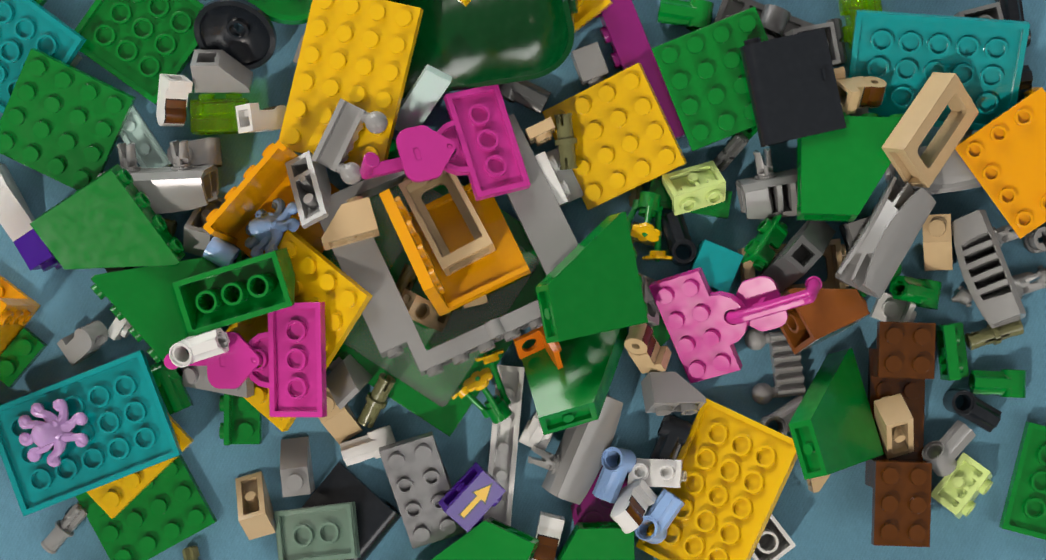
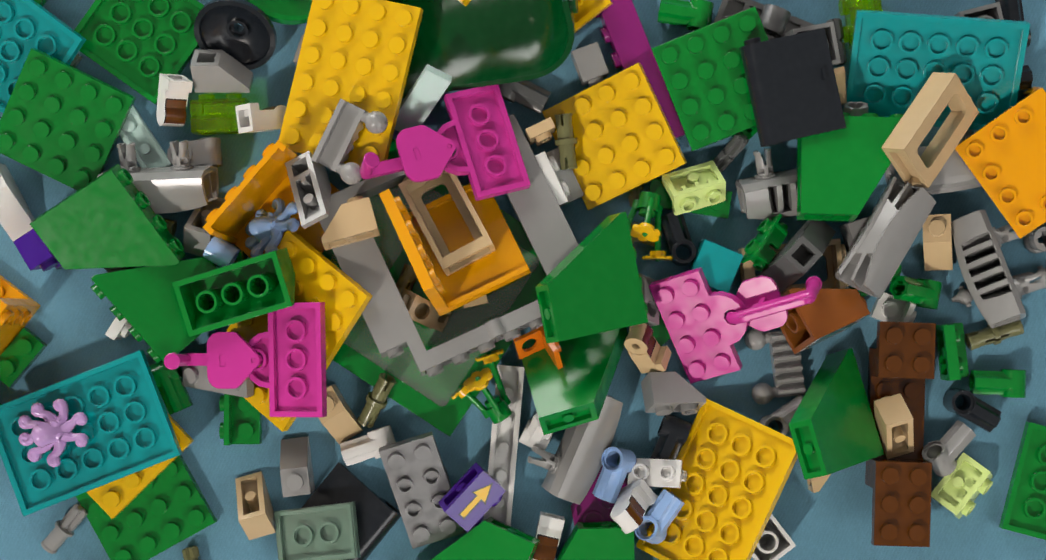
light grey leg [57,320,109,366] -> none
white piece [169,328,230,368] -> none
light grey slope [326,354,373,409] -> none
tan leg [836,76,887,115] -> none

